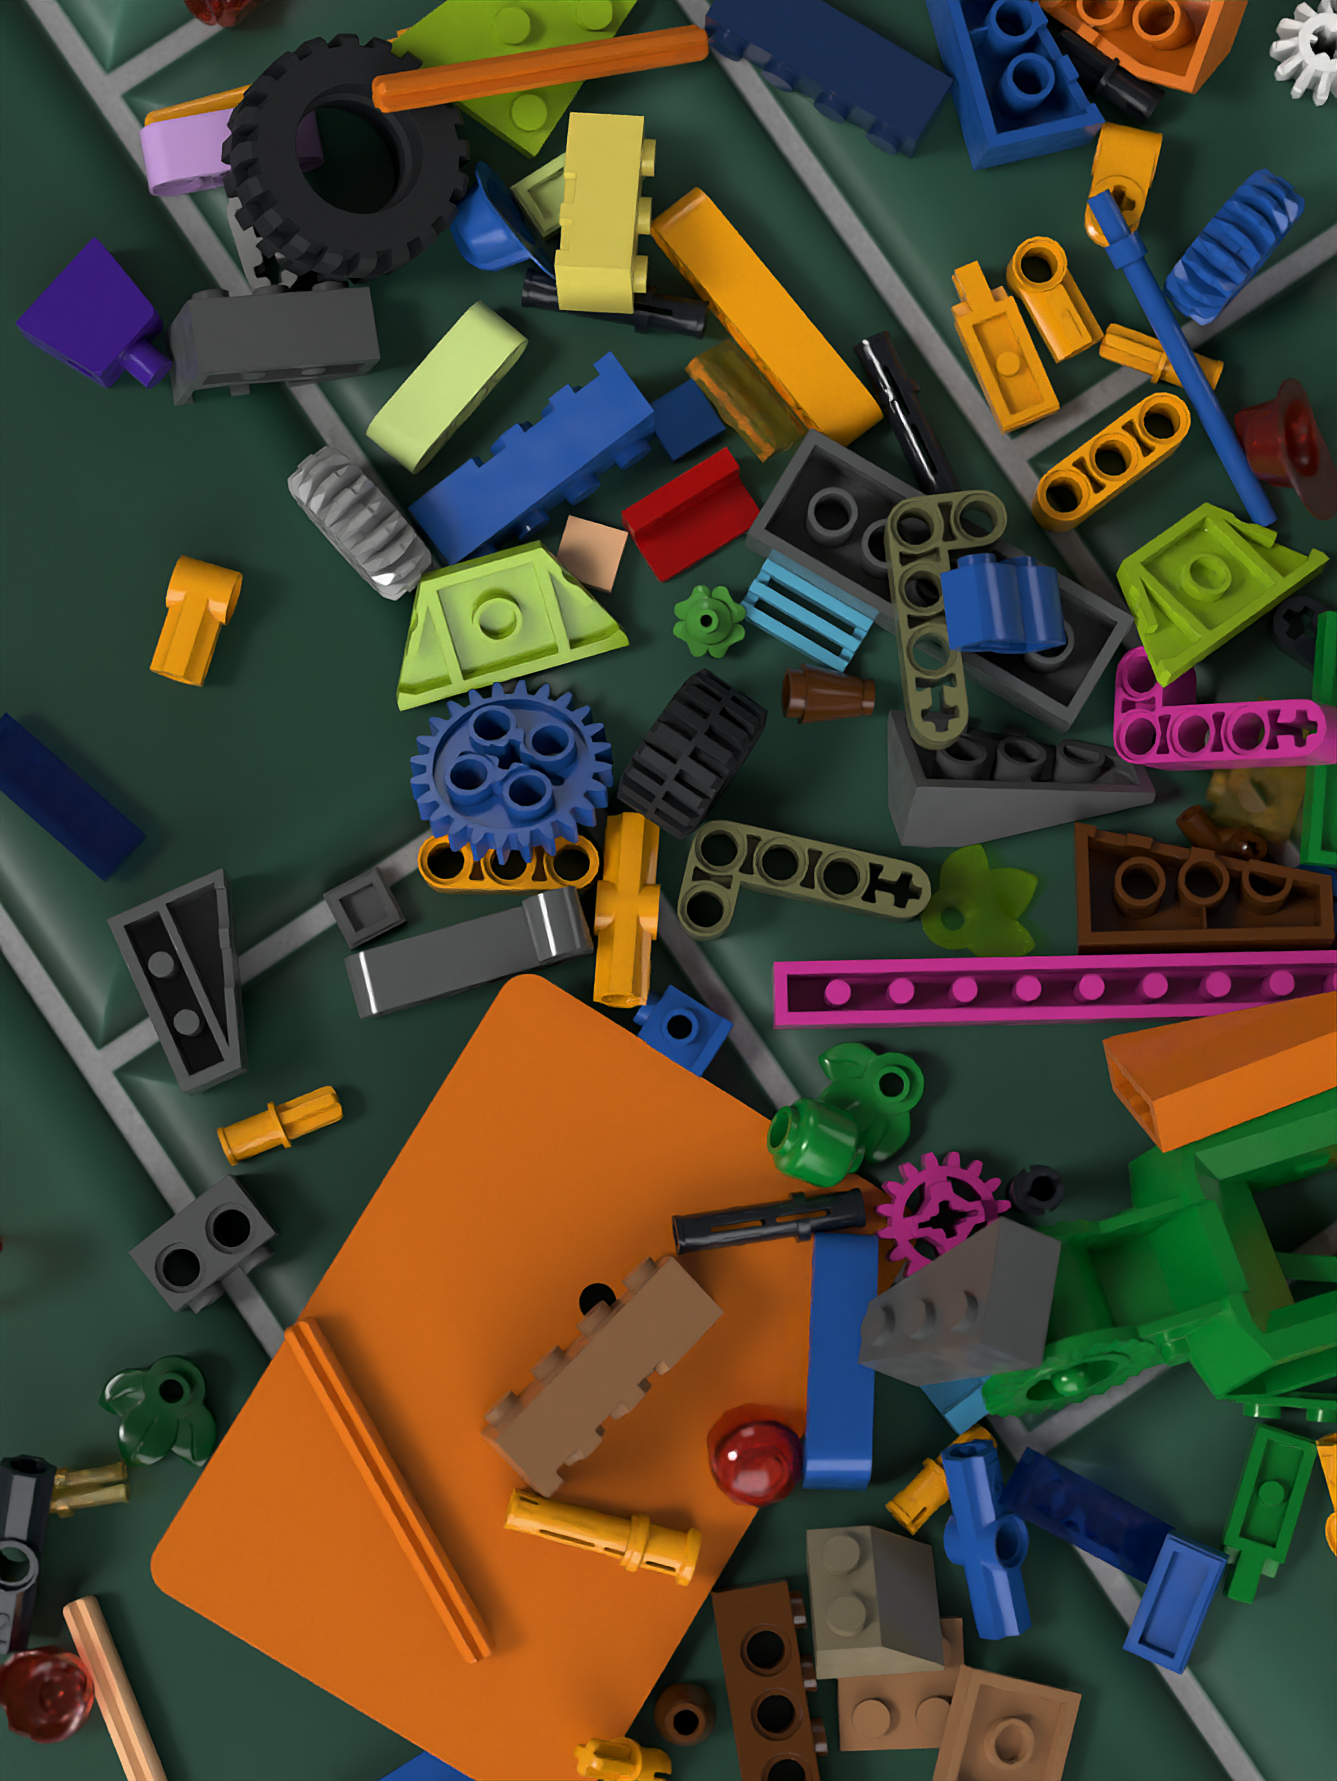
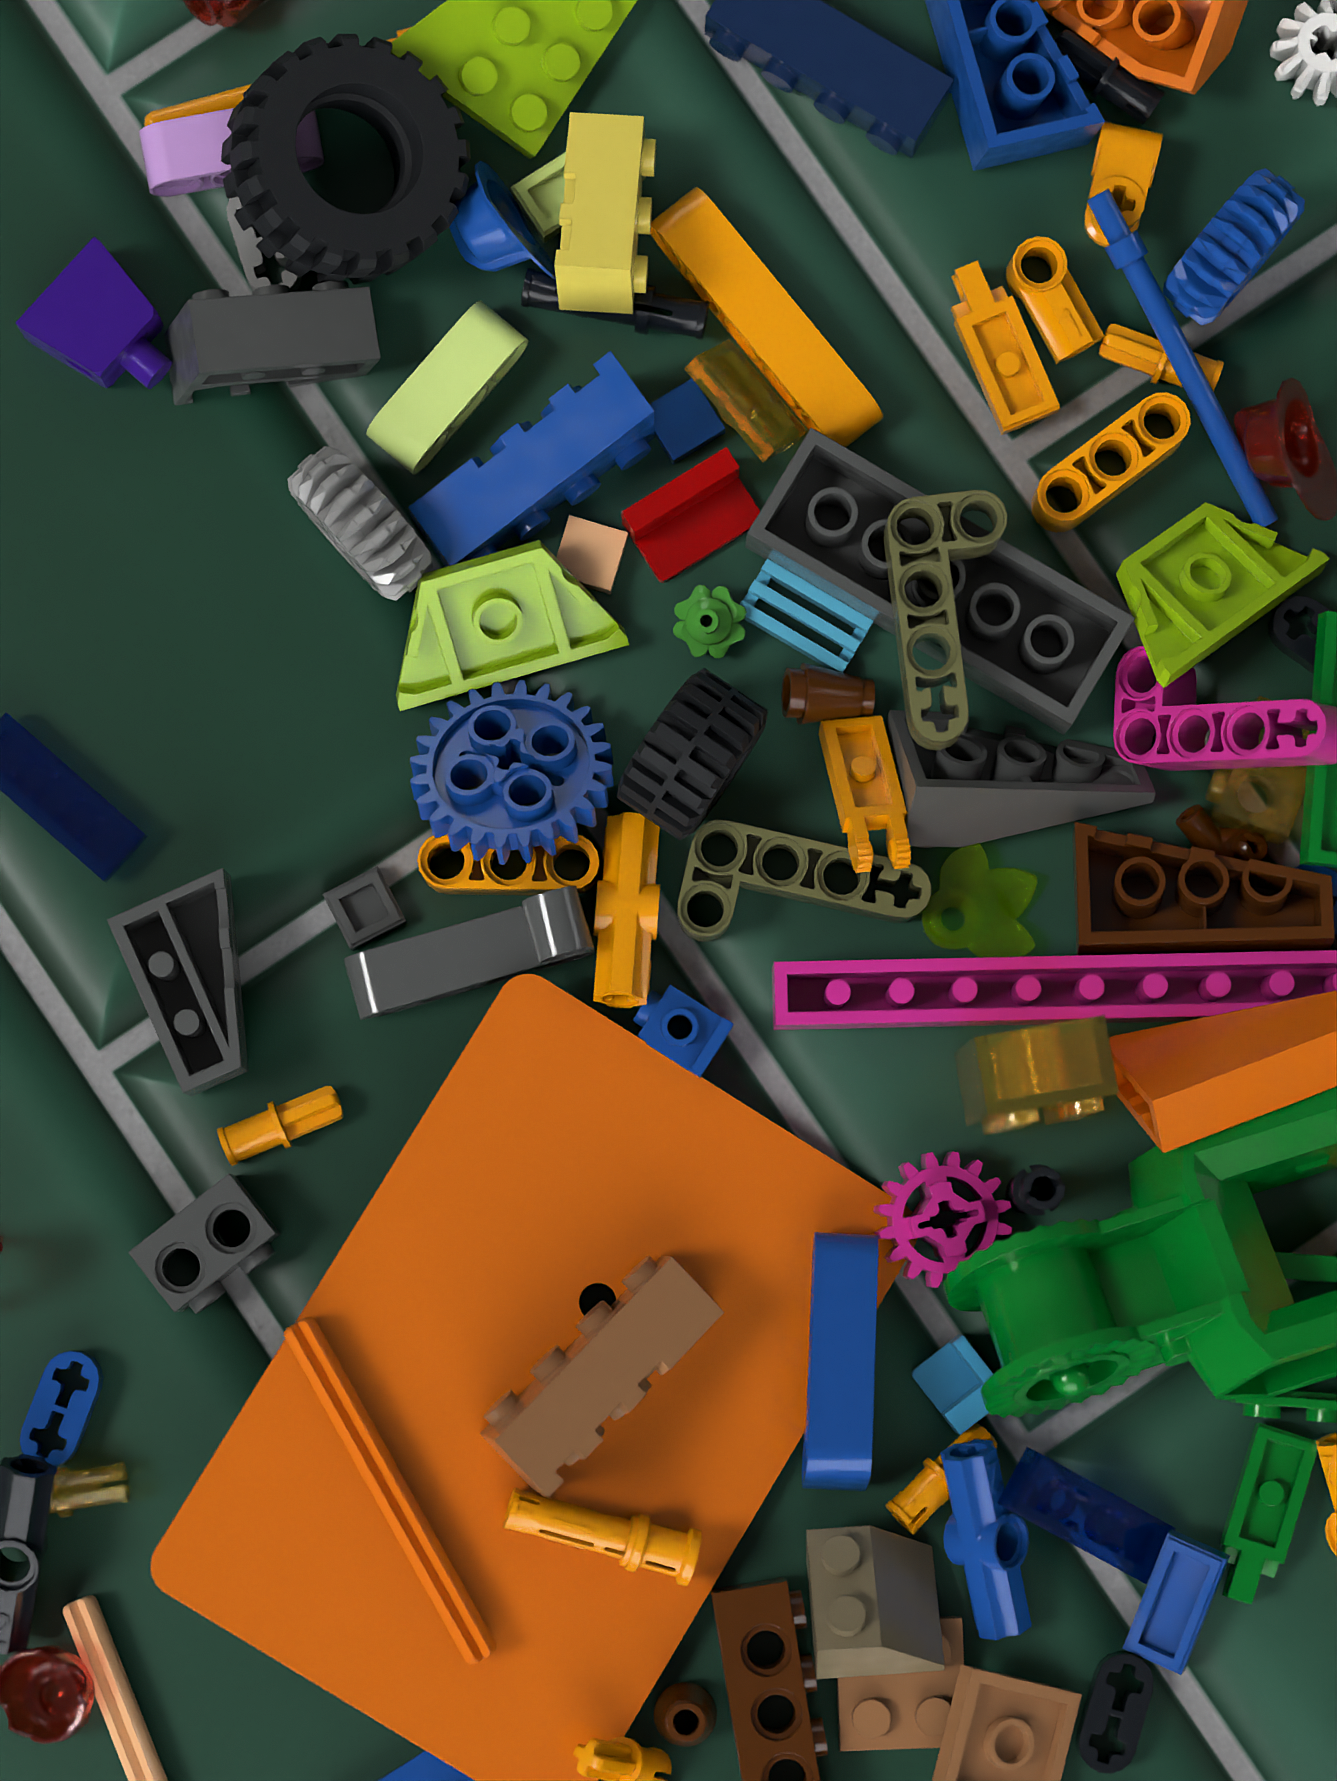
dark green plate [98,1354,218,1469] -> none
light orange piece [150,555,243,687] -> none
orange axle [371,25,709,113] -> none
black pin [672,1188,866,1256] -> none
clear red hair [706,1403,803,1508] -> none
green head [767,1097,865,1188] -> none
green plate [817,1041,926,1165] -> none
black pin [853,331,962,495] -> none
dark grey wedge [858,1217,1061,1386] -> none
blue brick [940,553,1067,654] -> none
none -> blue beam [19,1351,104,1466]
none -> light orange hinge [818,715,911,873]
none -> clear yellow brick [954,1015,1119,1136]
none -> black beam [1076,1651,1154,1774]

